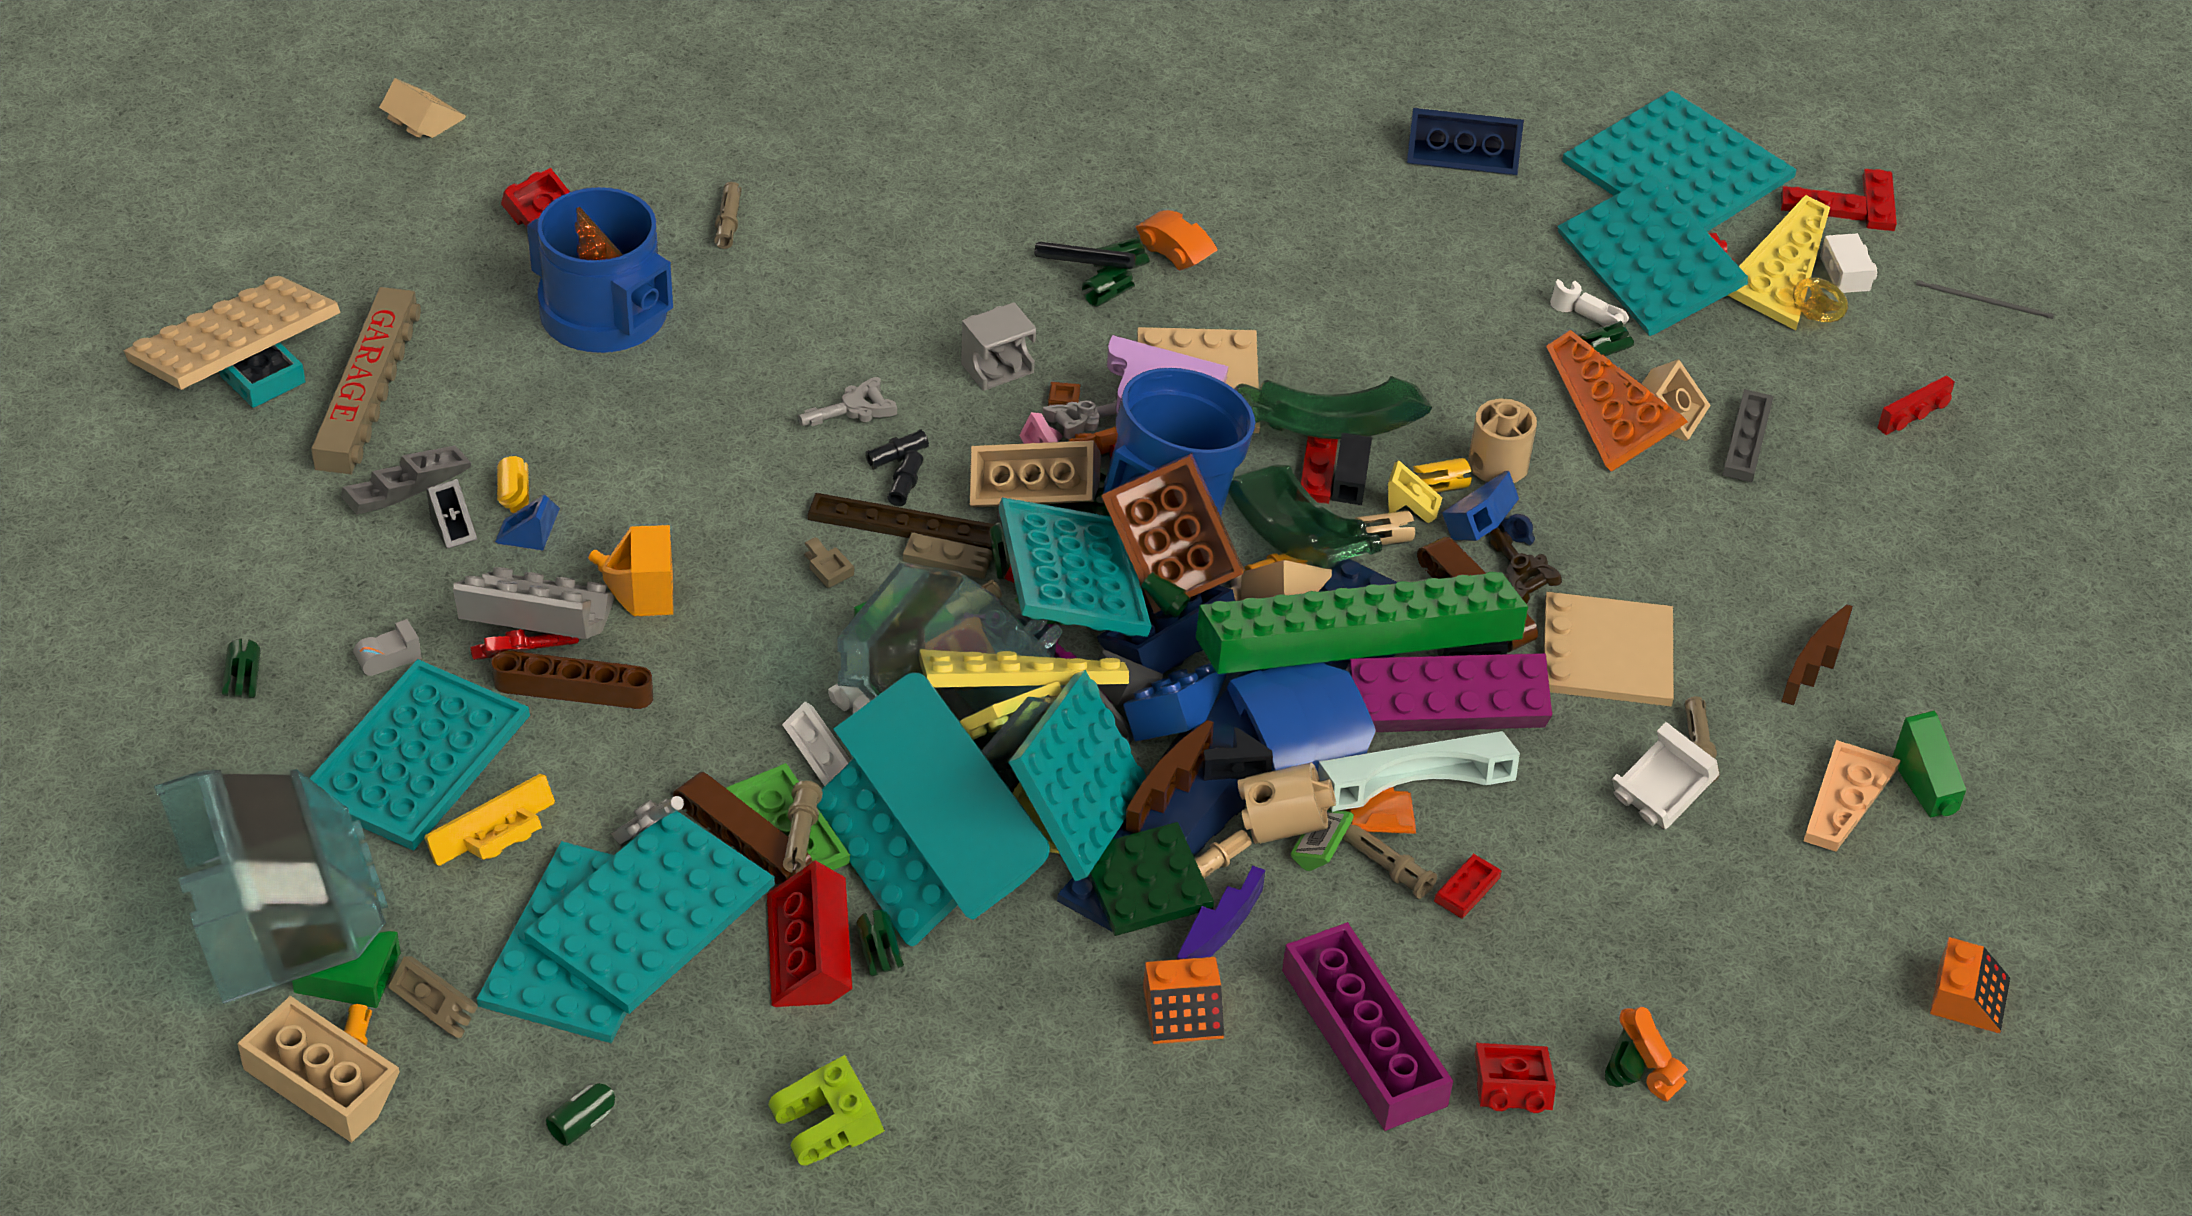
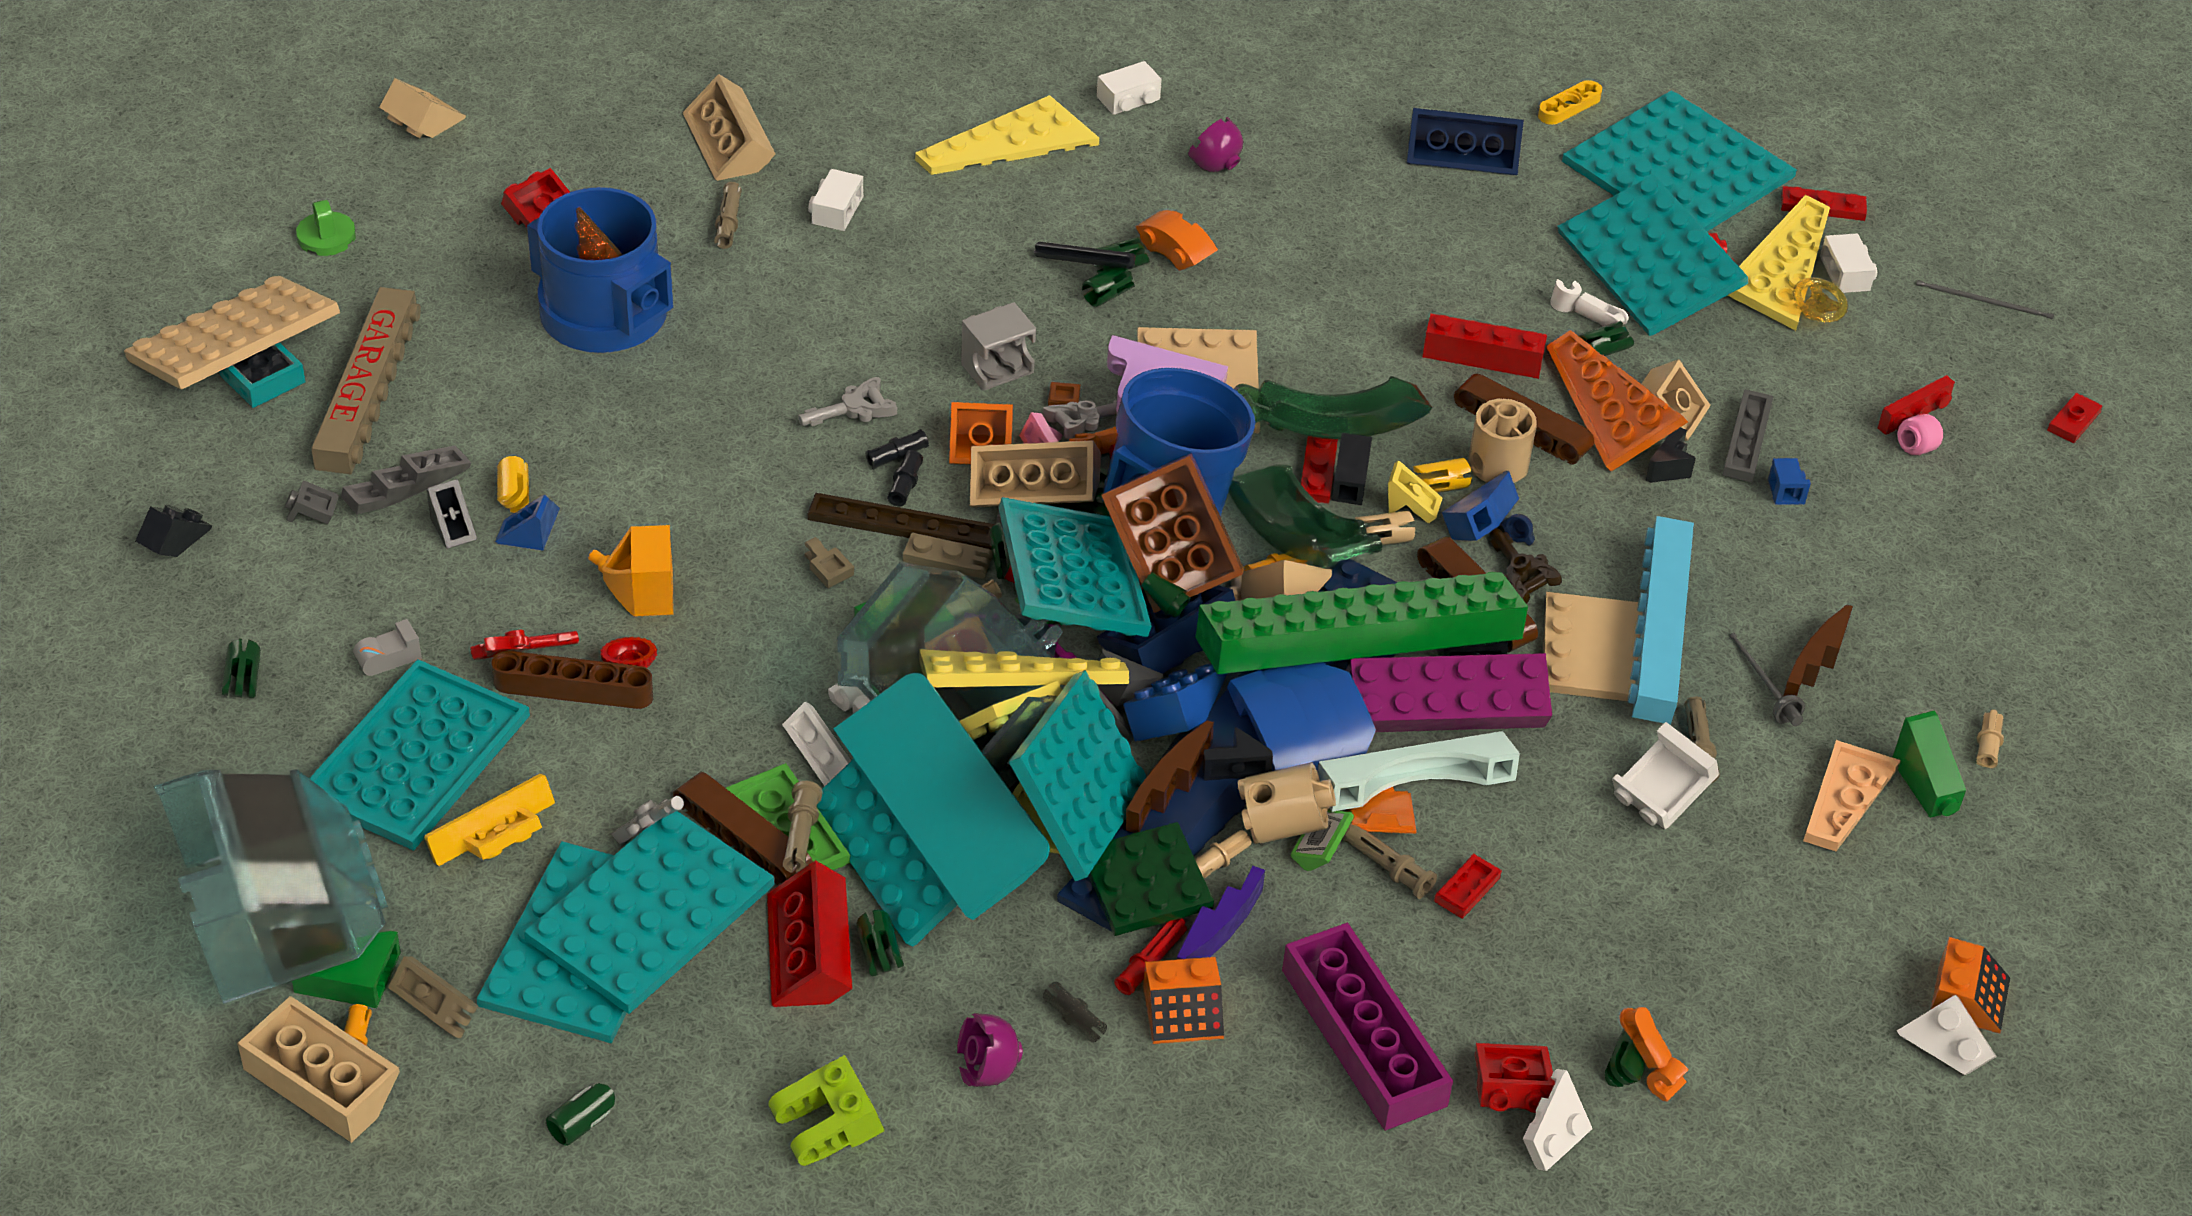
light grey slope [453,567,615,639] -> none
red plate [1863,169,1897,231] -> none
none -> black slope [135,505,212,557]
none -> dark grey bracket [285,480,339,524]
none -> bright green tile [296,200,356,256]
none -> red hat [600,637,657,668]
none -> tan slope [683,74,775,181]
none -> white brick [808,169,863,231]
none -> light yellow wing [915,95,1099,175]
none -> orange slope [949,402,1013,464]
none -> magenta cylinder [957,1013,1023,1087]
none -> clear smoke pin [1043,982,1107,1042]
none -> white brick [1097,61,1162,115]
none -> red axle [1114,918,1187,995]
none -> magenta cylinder [1188,117,1244,172]
none -> red slope [1422,313,1547,379]
none -> reddish brown beam [1454,374,1594,465]
none -> white wing [1523,1069,1592,1171]
none -> yellow beam [1538,80,1602,125]
none -> medium azure brick [1628,516,1694,725]
none -> black slope [1645,427,1696,483]
none -> dark grey sword [1730,633,1805,726]
none -> blue brick [1768,458,1811,505]
none -> bright pink head [1897,414,1943,455]
none -> white wing [1897,995,1997,1075]
none -> tan axle [1976,710,2004,768]
none -> red plate [2047,393,2103,443]

